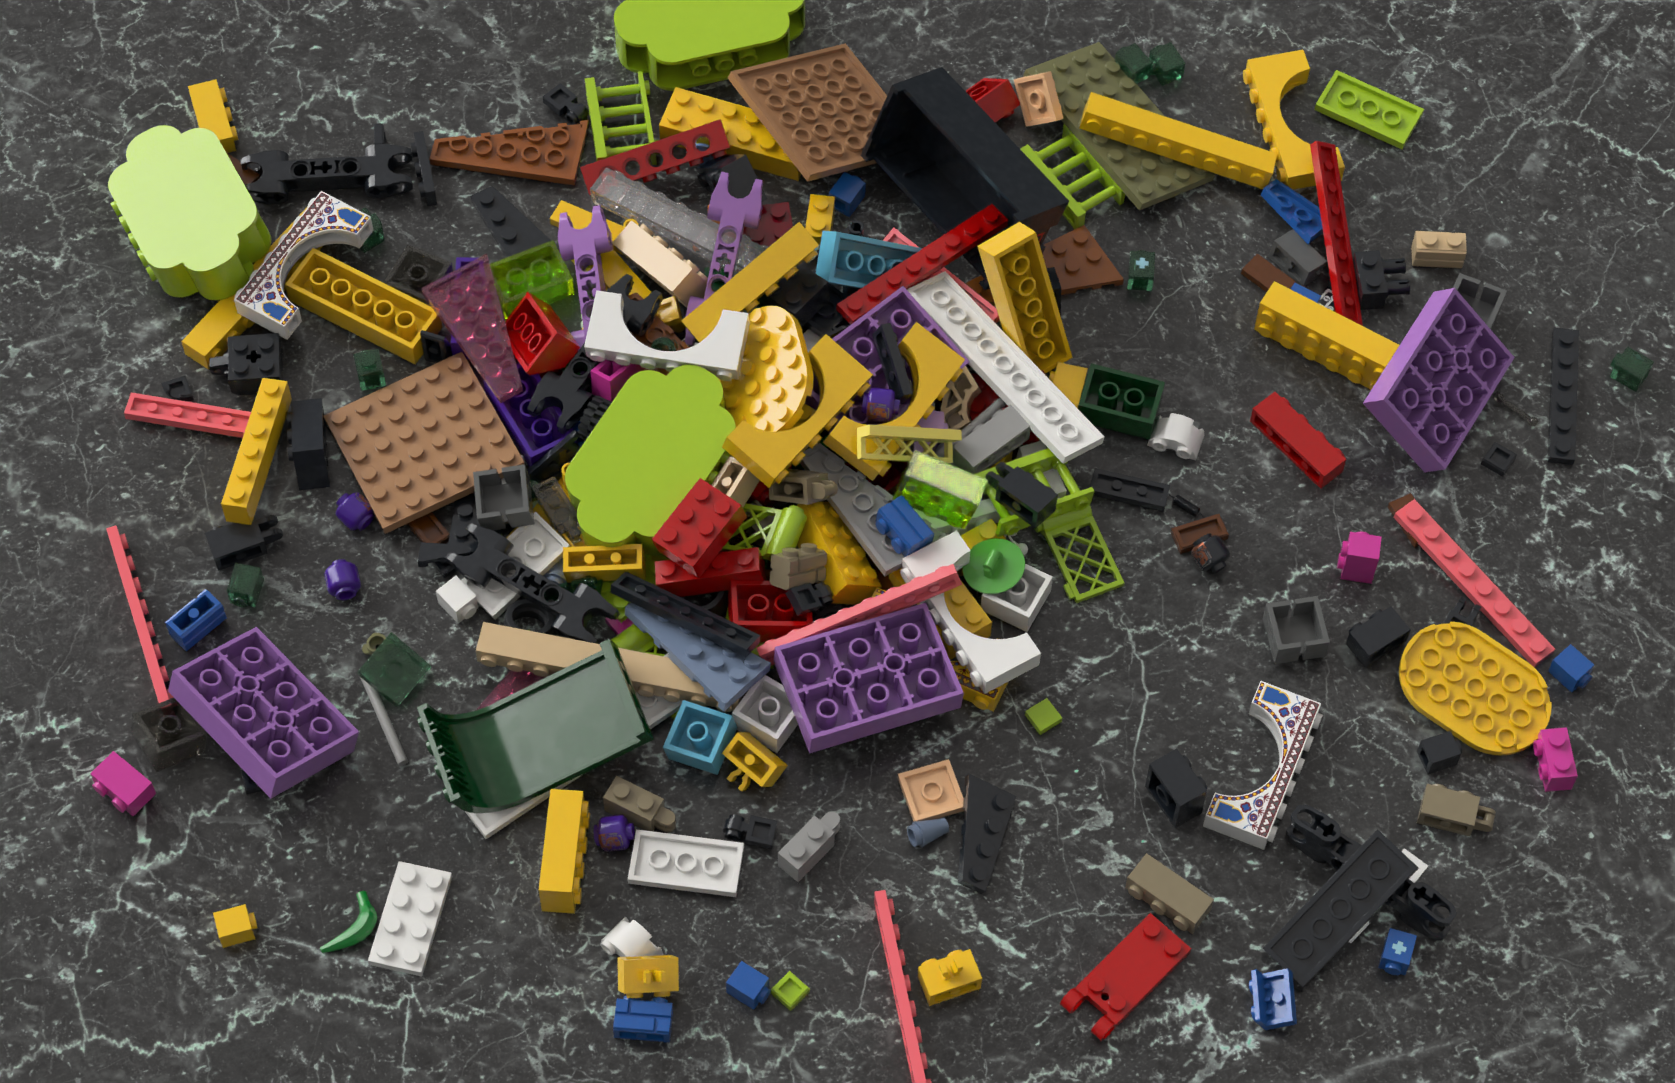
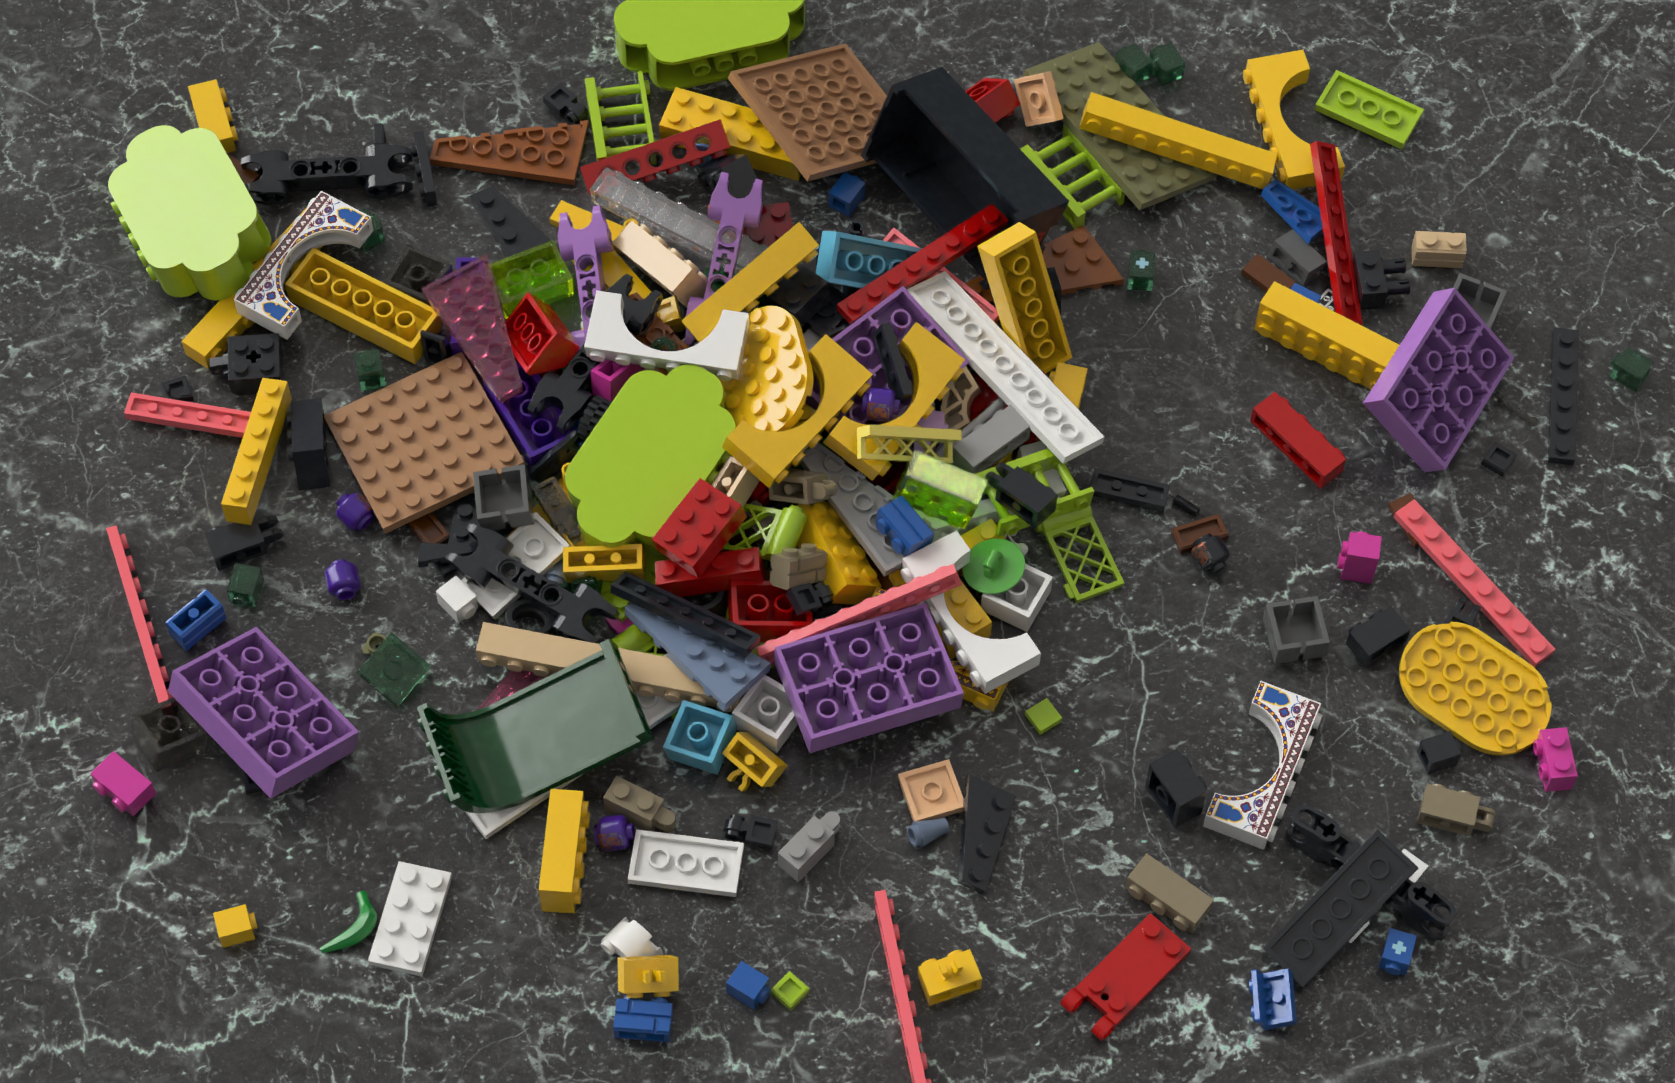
light grey bar [360,672,408,766] -> none
yellow brick [805,194,835,251] -> none
dark green brick [1078,363,1165,440] -> none
white cylinder [1147,413,1205,460] -> none
blue brick [1548,644,1594,692] -> none

